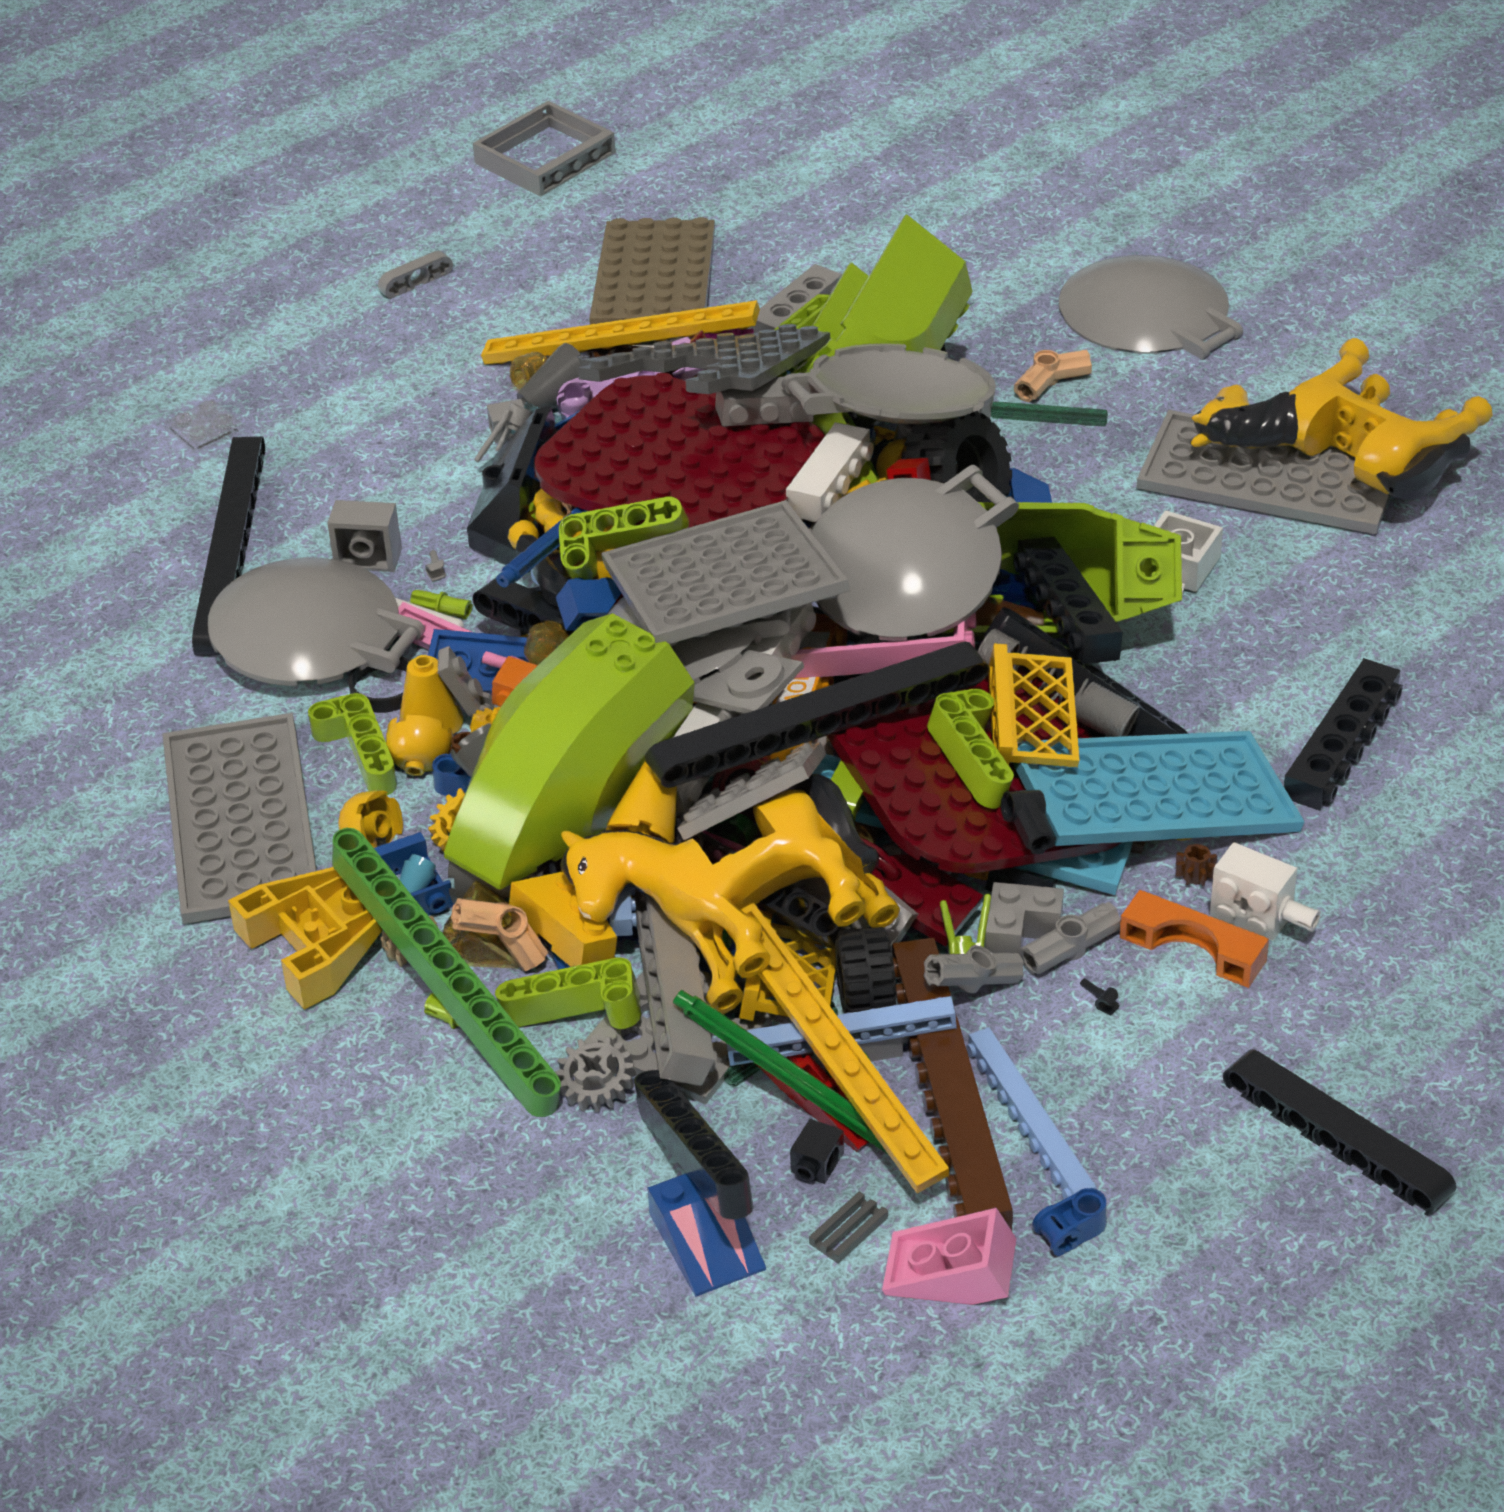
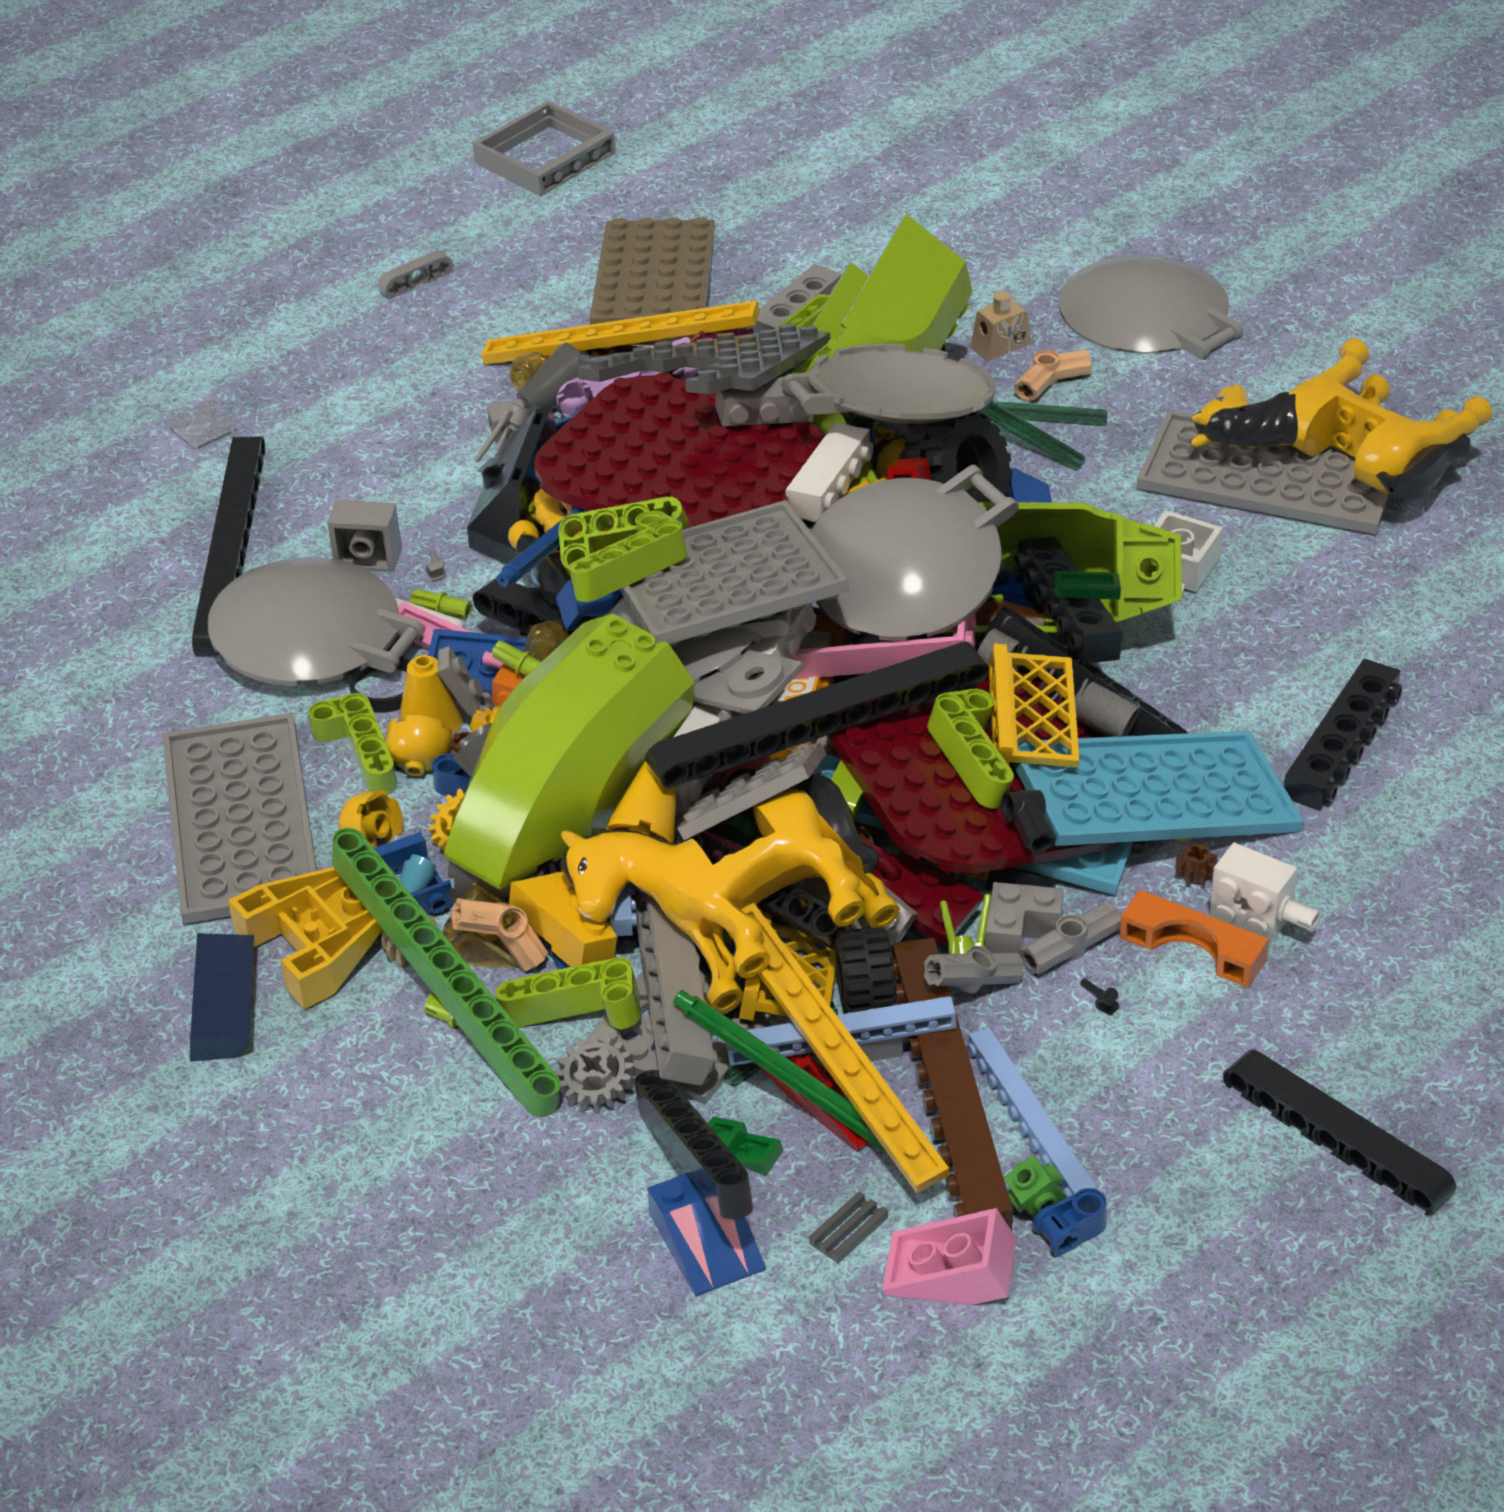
black brick [790,1119,844,1184] -> none
none -> dark blue brick [190,933,254,1062]
none -> lime axle [492,641,541,676]
none -> lime beam [569,511,687,602]
none -> green slope [708,1116,784,1176]
none -> tan torso [971,291,1032,362]
none -> clear green axle [978,401,1085,470]
none -> bright green brick [1003,1154,1068,1217]
none -> dark green tile [1052,571,1121,600]

